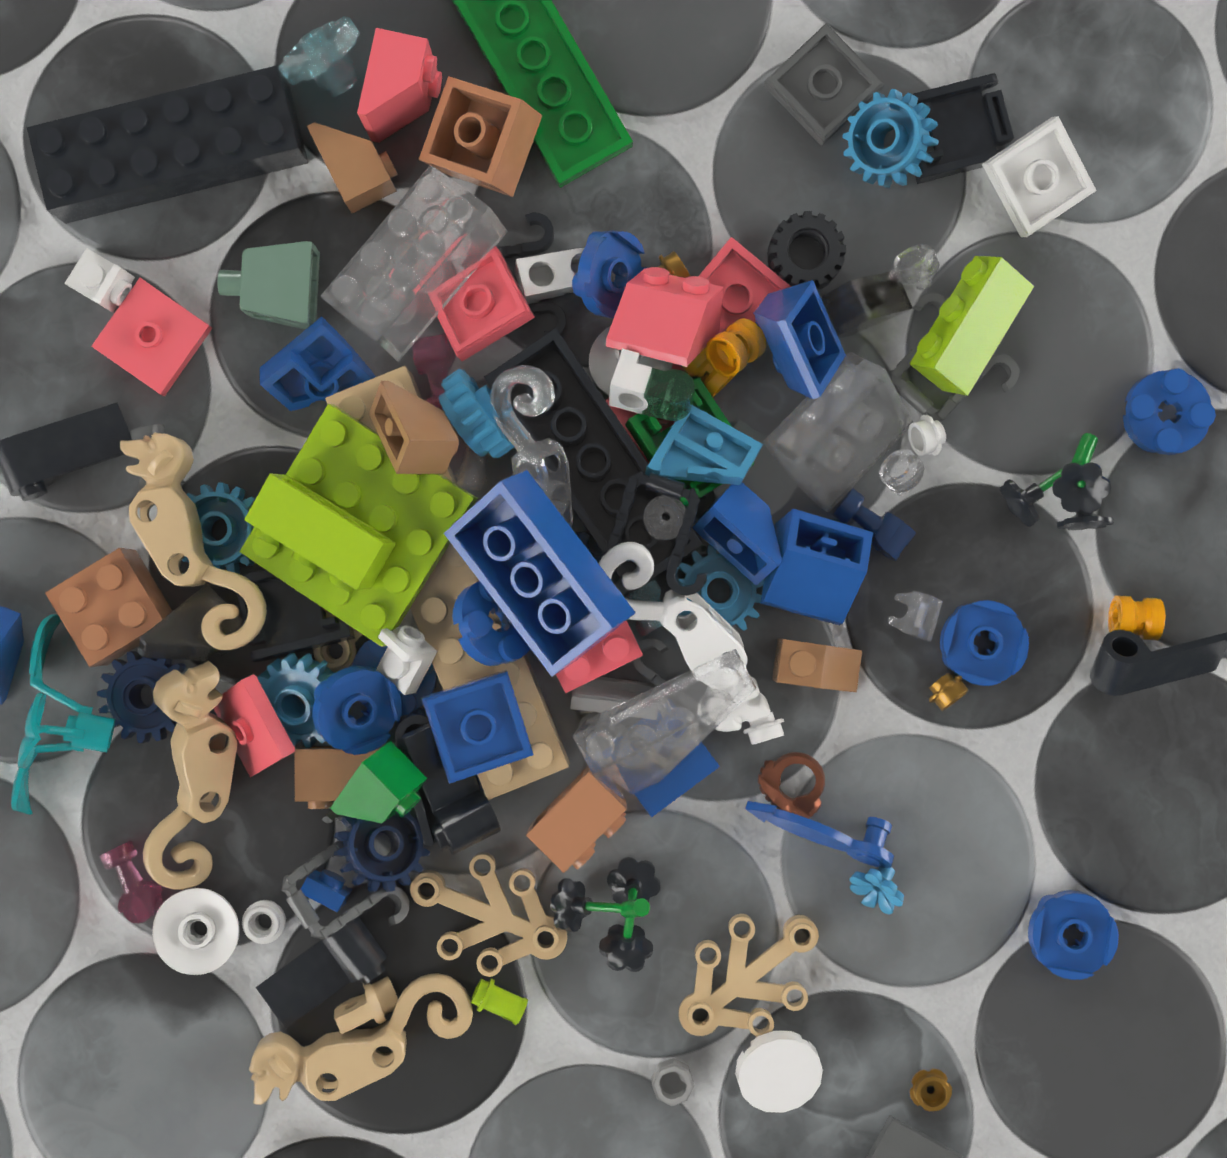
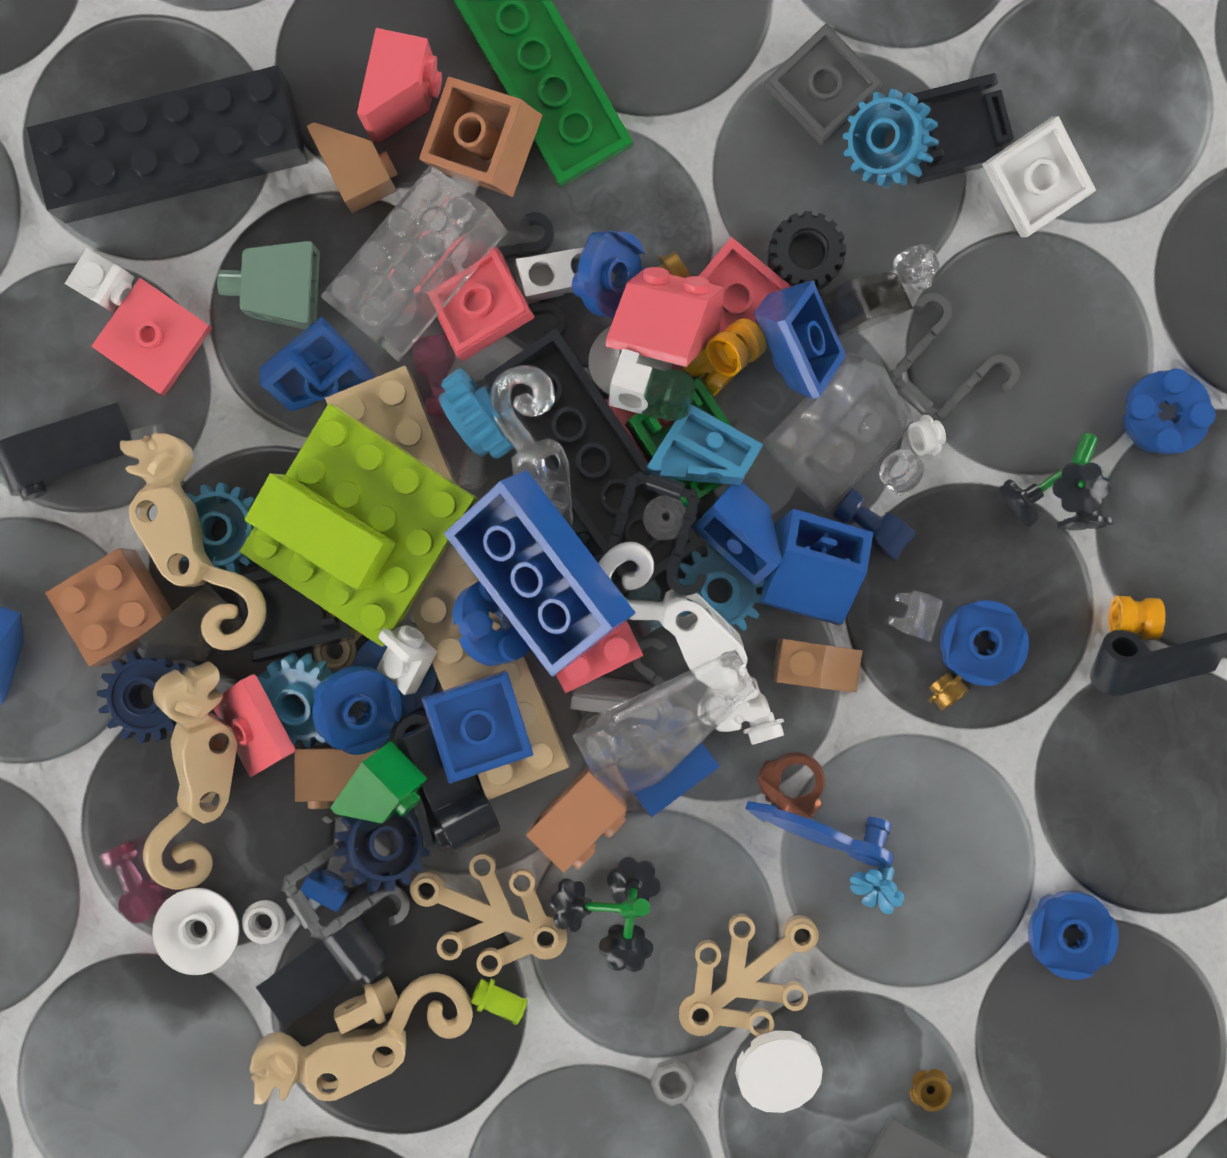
teal plant [11,614,116,815] -> none
clear light blue plant [279,16,360,97] -> none
medium nougat slope [369,380,459,474] -> none
lime brick [909,256,1034,396] -> none

